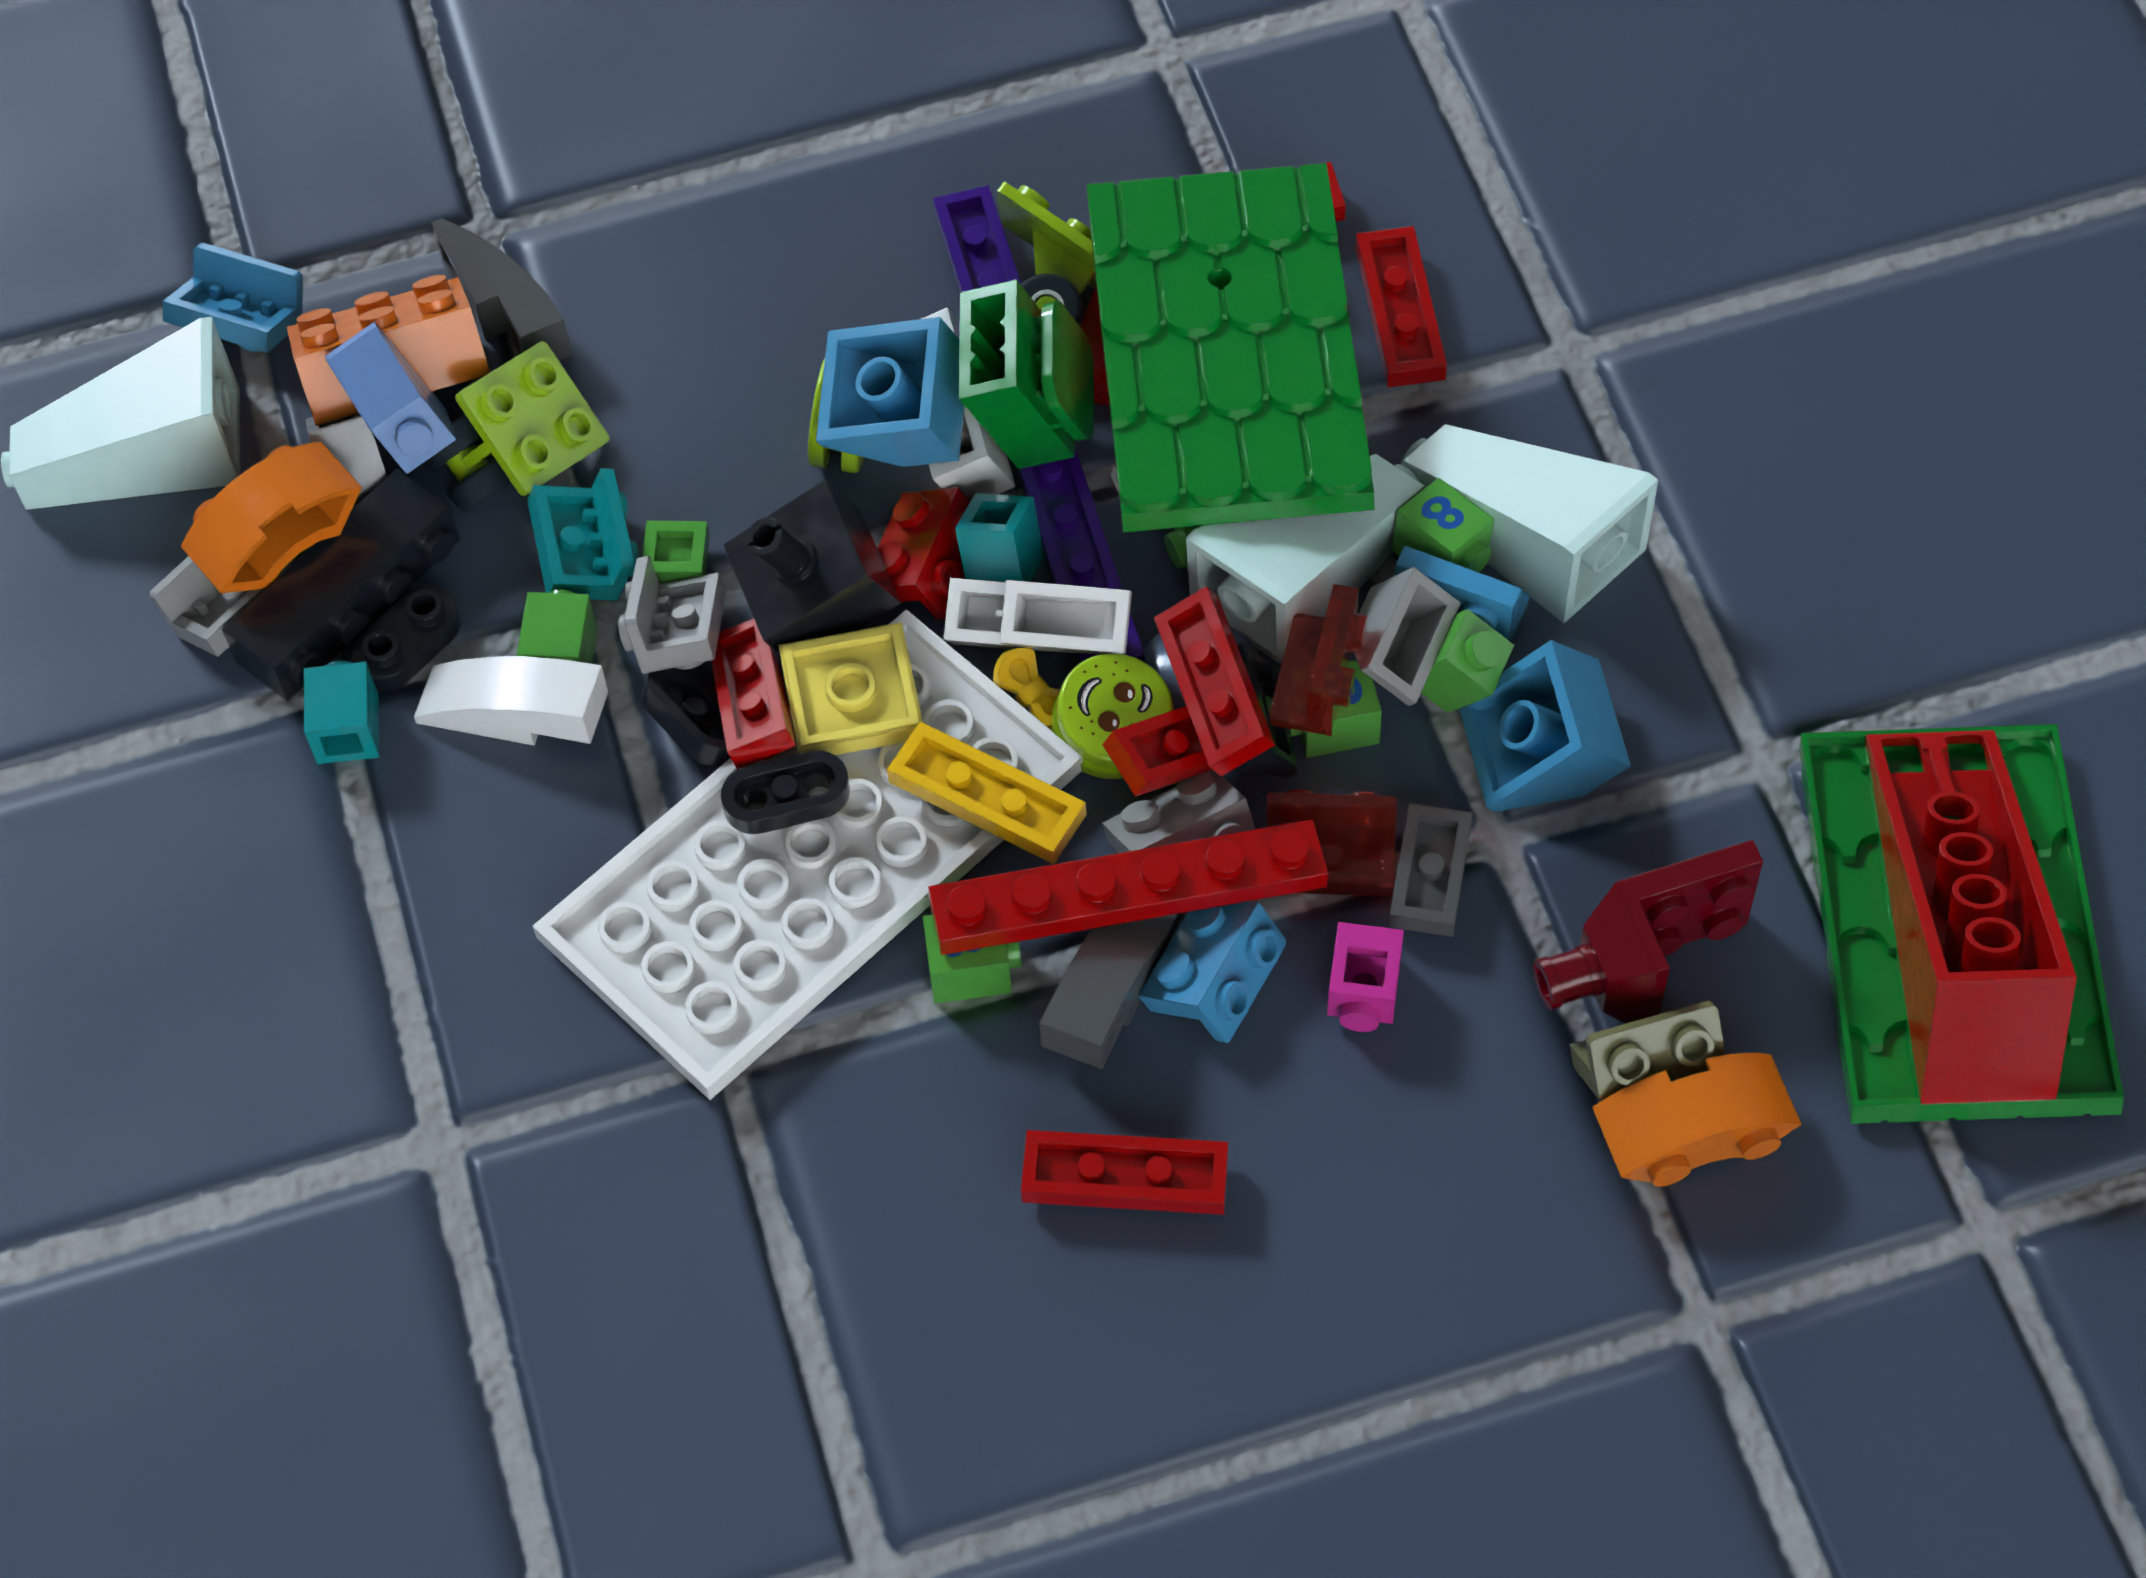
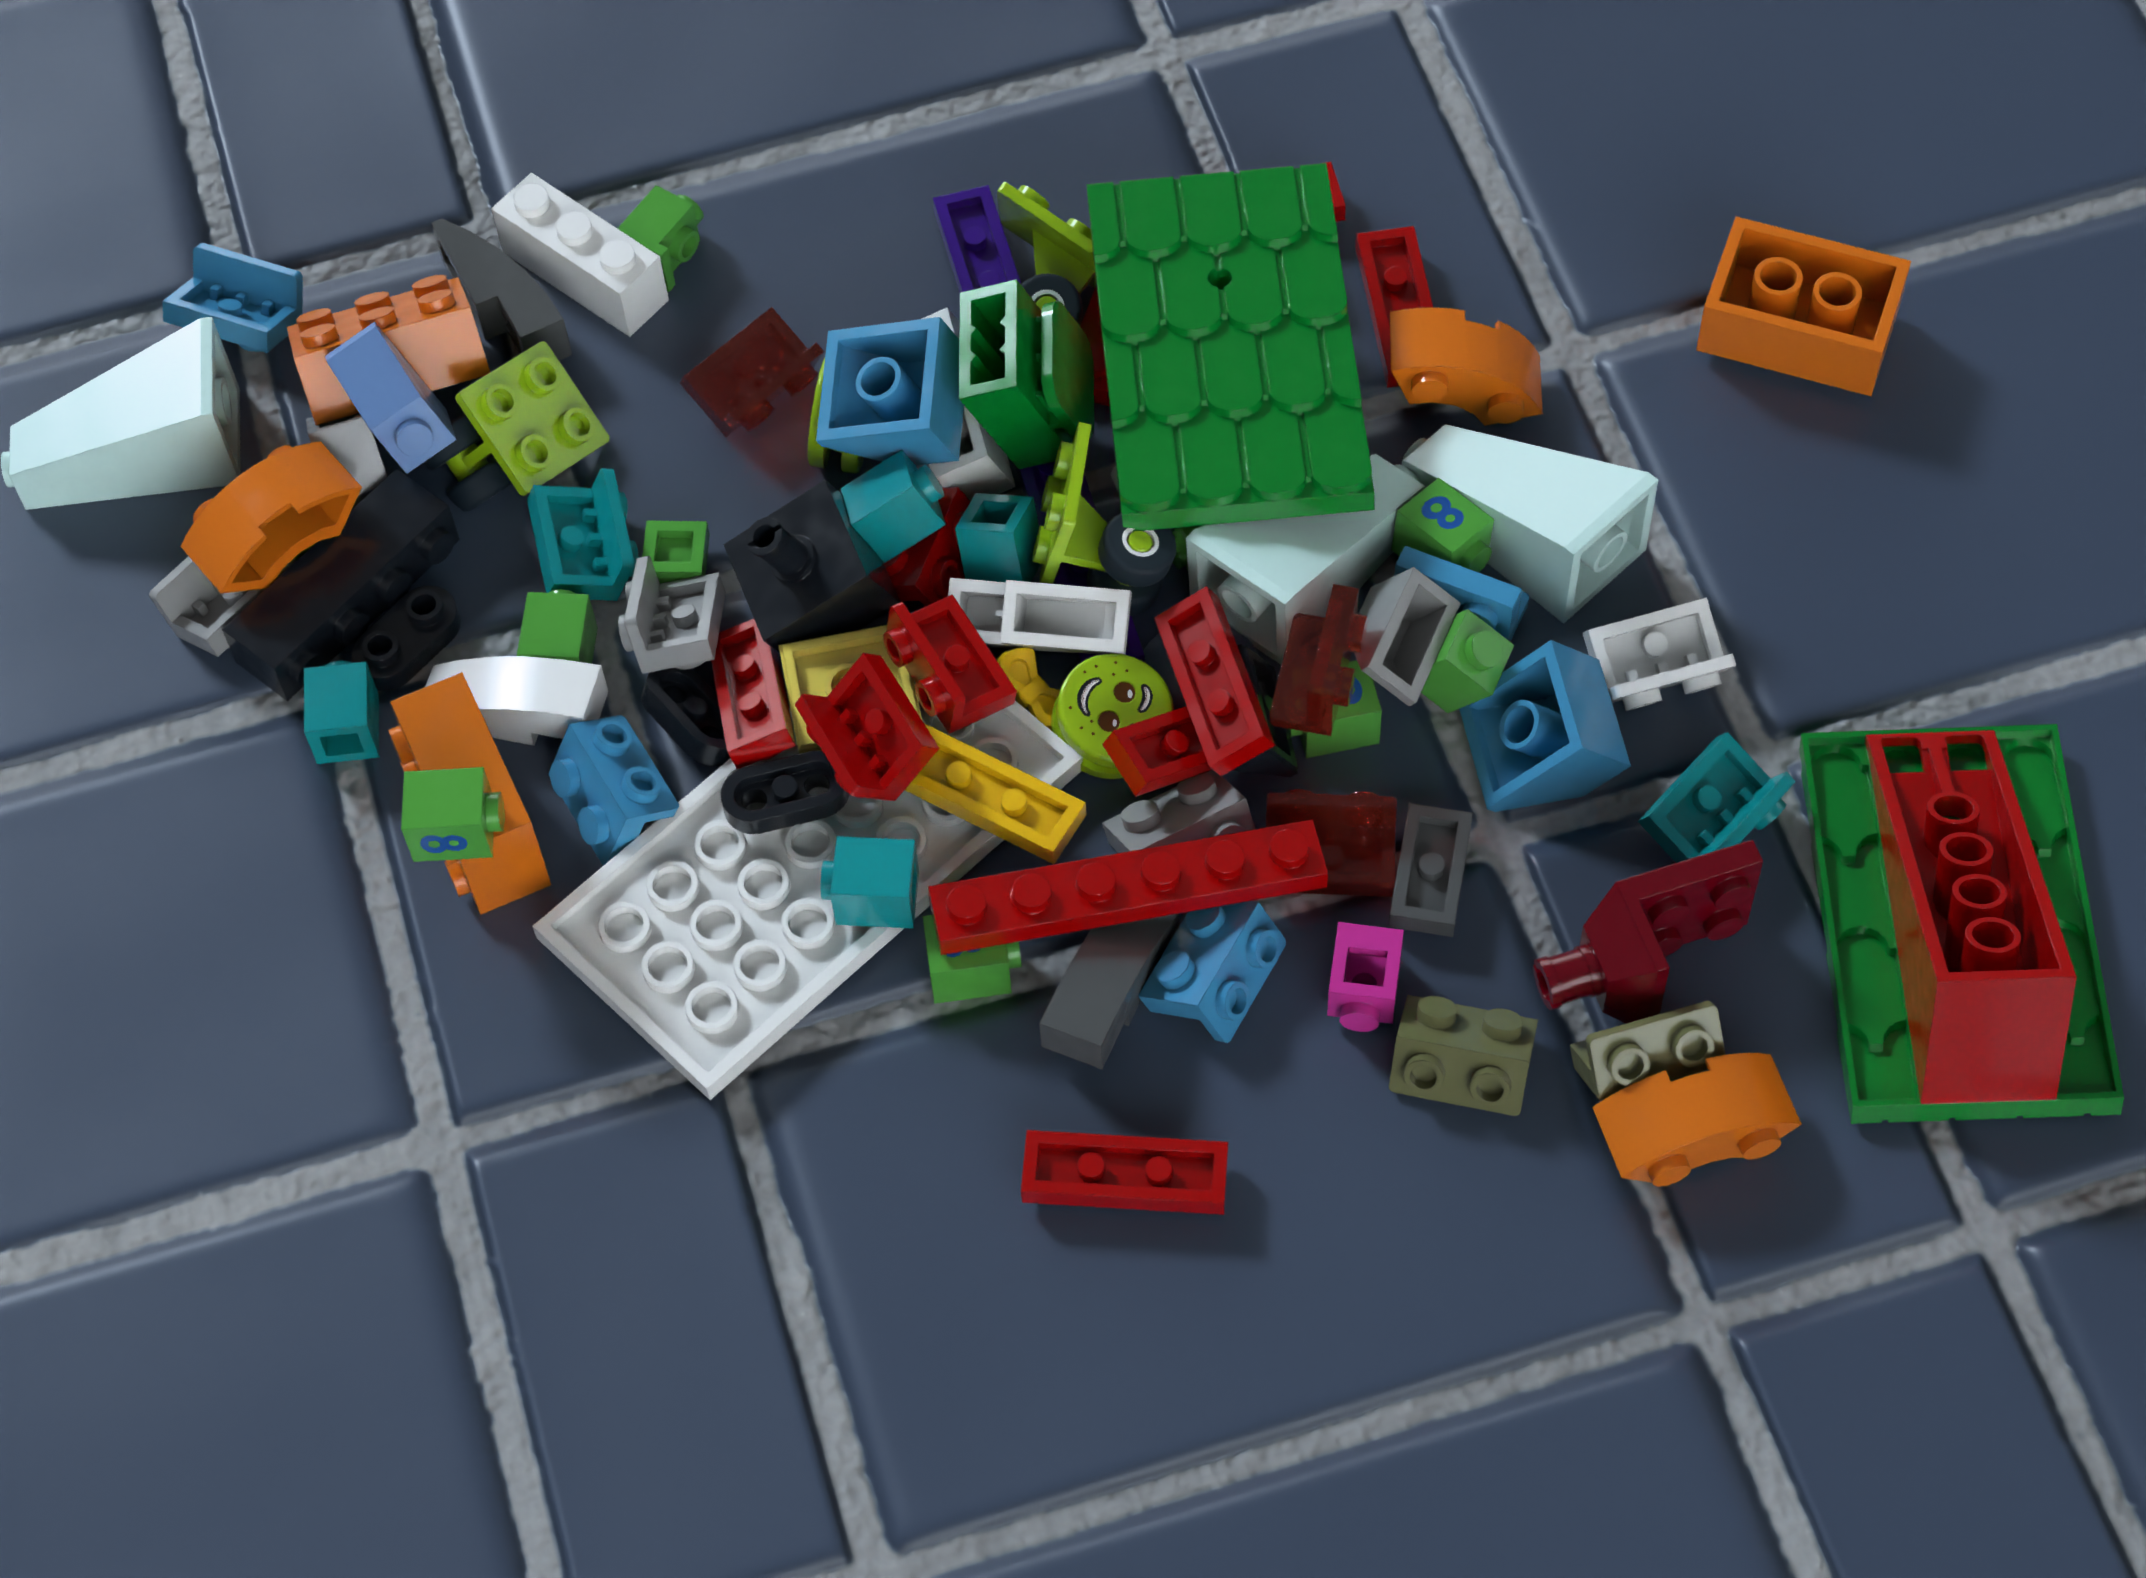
none -> orange brick [388,672,552,915]
none -> bright green brick [401,767,505,862]
none -> white brick [491,172,669,337]
none -> dark azure bracket [548,715,679,866]
none -> bright green brick [617,185,704,292]
none -> clear red bracket [680,307,824,437]
none -> red bracket [795,653,939,801]
none -> teal brick [821,836,919,928]
none -> teal brick [841,450,946,563]
none -> red bracket [883,594,1017,734]
none -> plate [1032,422,1176,616]
none -> olive bracket [1389,995,1538,1116]
none -> orange brick [1390,307,1543,426]
none -> white bracket [1583,597,1736,711]
none -> teal bracket [1637,732,1796,863]
none -> orange brick [1696,216,1911,396]

